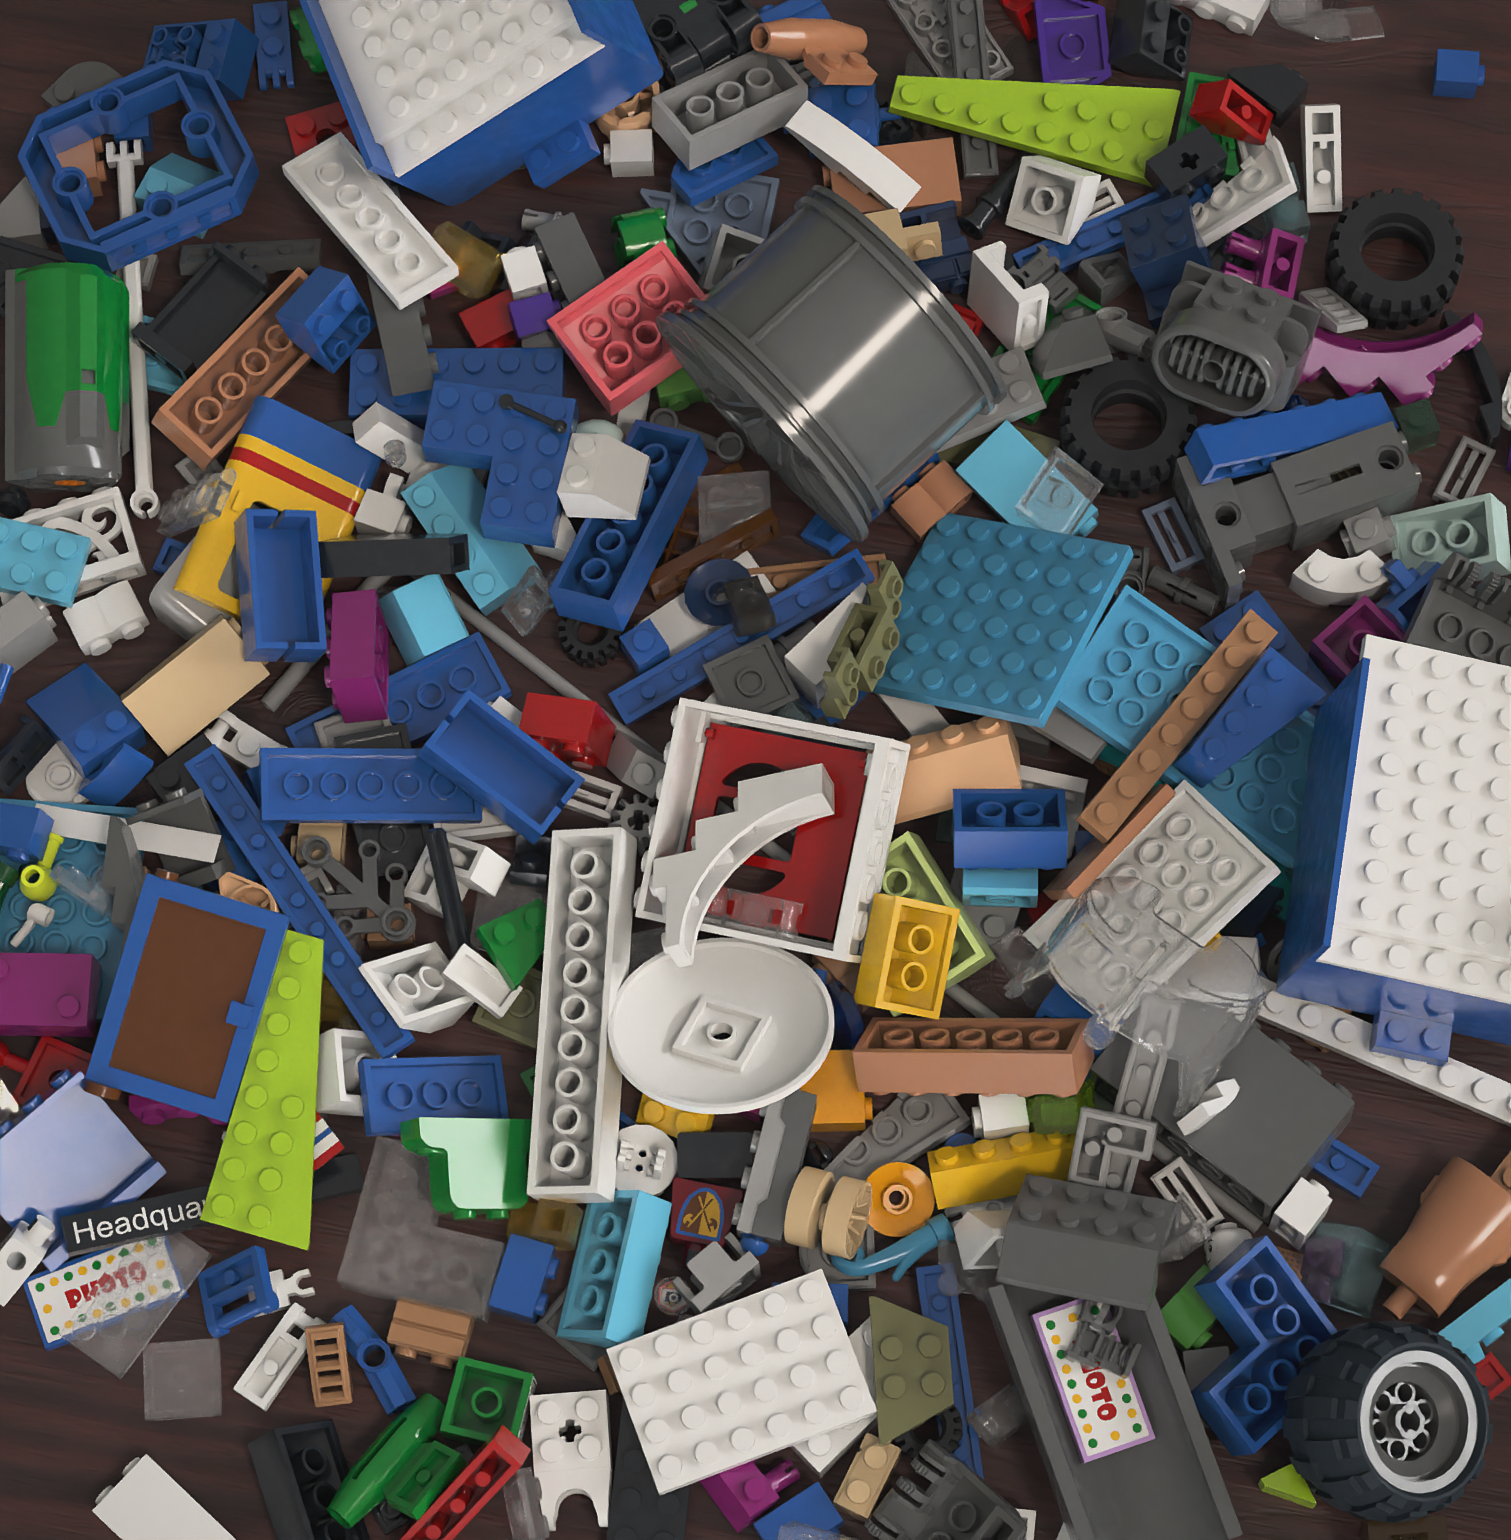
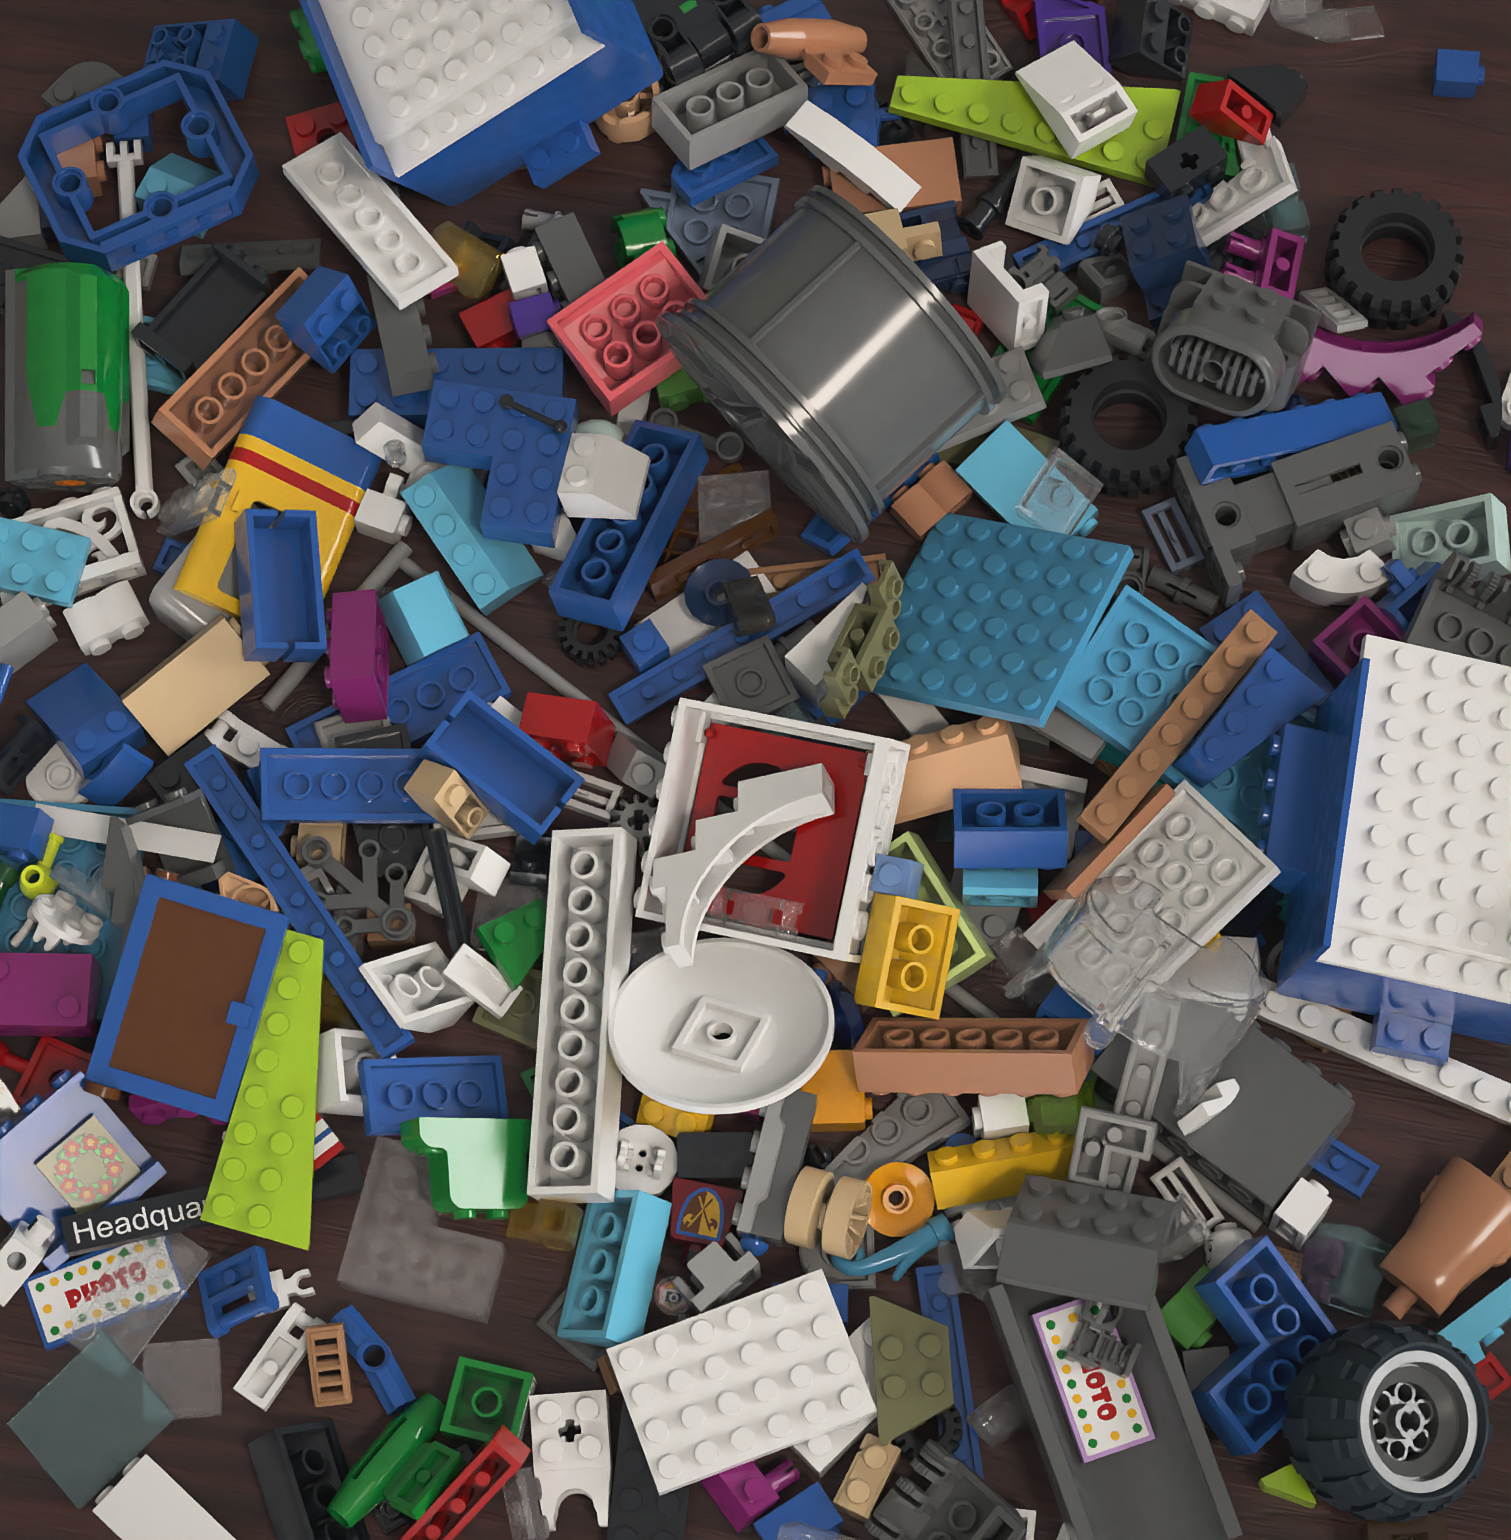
blue hinge [253,0,295,91] -> none
black slope [319,534,470,578] -> none
medium nougat brick [387,1299,474,1369] -> none
blue brick [488,1233,561,1324] -> none
clear slope [501,565,555,637] -> none
white brick [604,129,654,177] -> none
white slope [1300,103,1342,213] -> none
light grey tile [1432,436,1496,503] -> none
none -> clear light blue piece [7,1331,177,1510]
none -> white plate [31,890,103,951]
none -> tile [34,1114,142,1214]
none -> tan slope [404,759,489,840]
none -> medium blue brick [870,853,924,900]
none -> white slope [1015,40,1138,159]
none -> black plate [1094,223,1125,257]
none -> blue slope [1254,723,1328,894]

